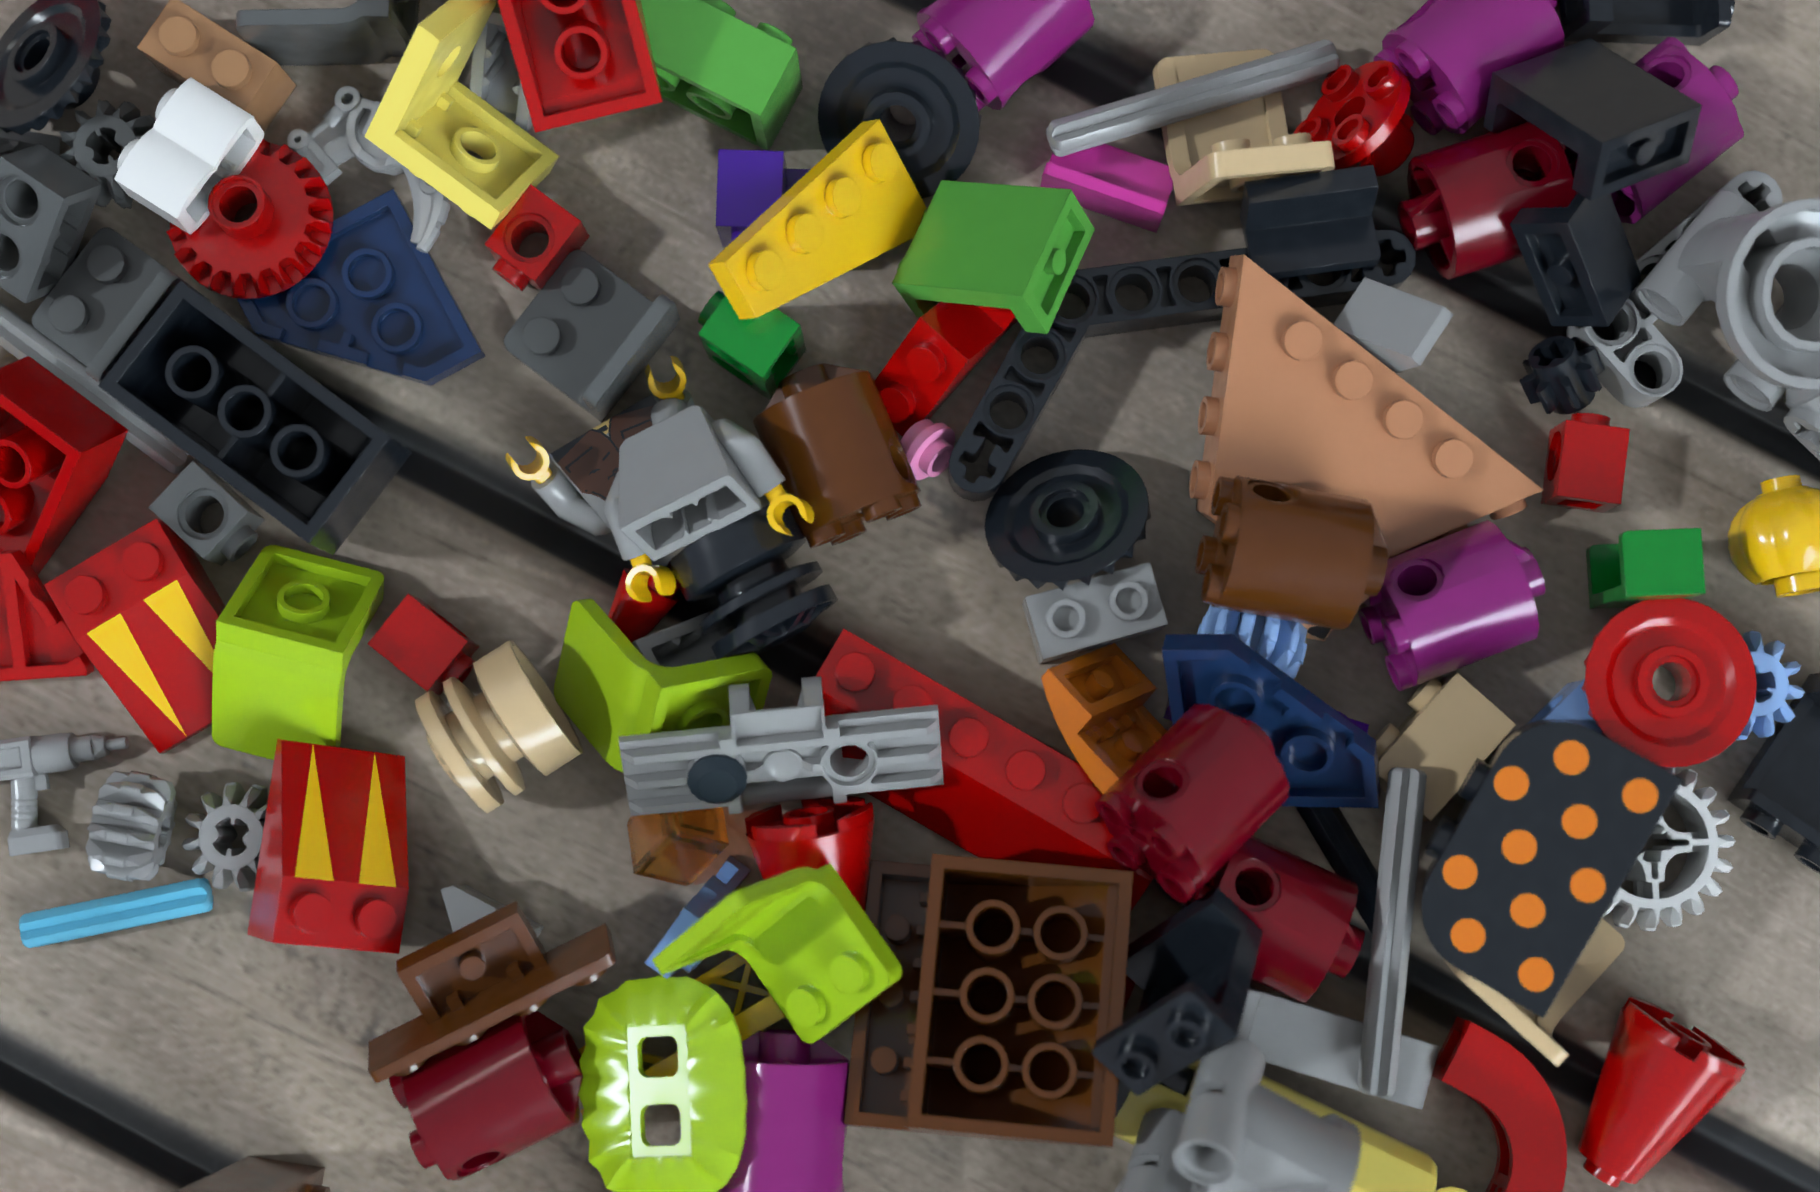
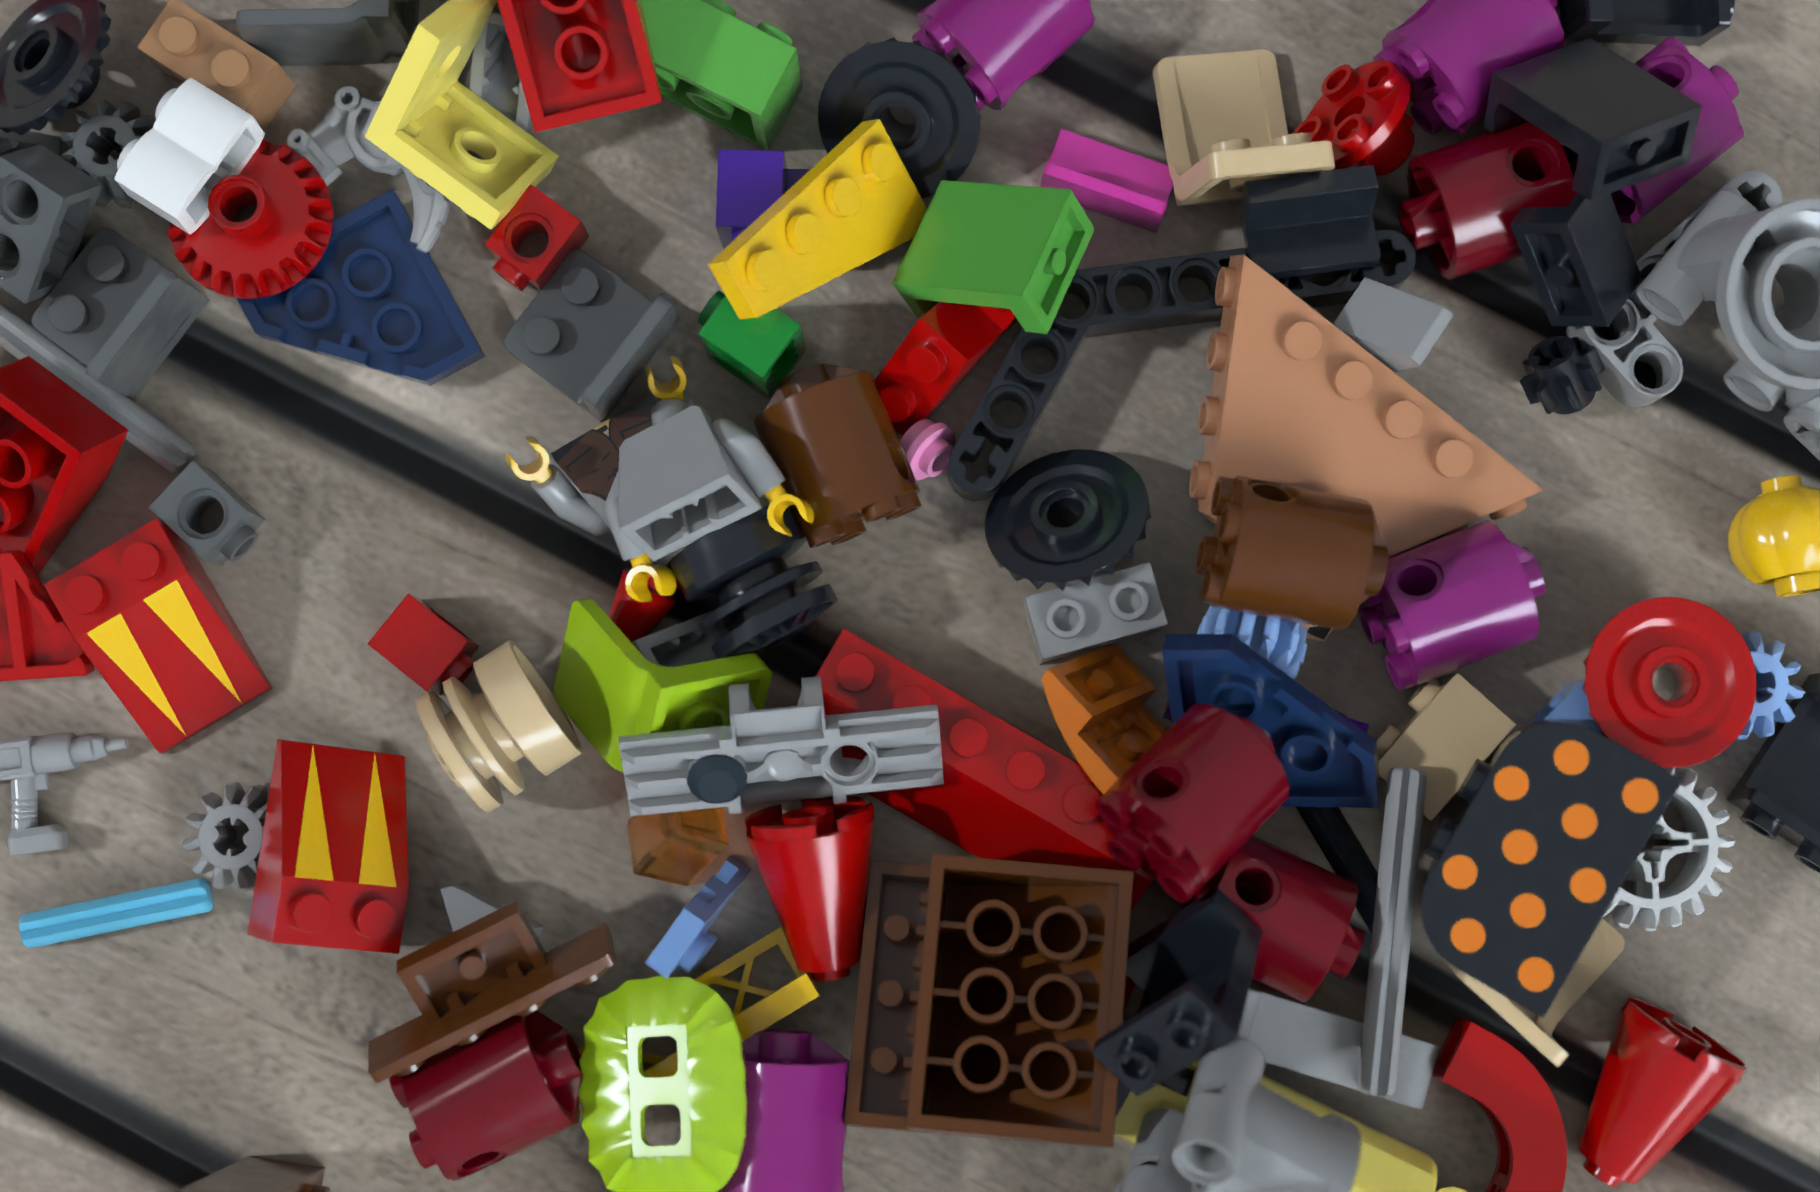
light grey gear [85,771,178,881] -> none
black brick [98,280,412,555] -> none
lime piece [212,545,384,760] -> none
lime piece [652,863,902,1044] -> none
light grey axle [1046,39,1340,157] -> none
red brick [1541,413,1630,513] -> none
green panel [1586,528,1706,609] -> none

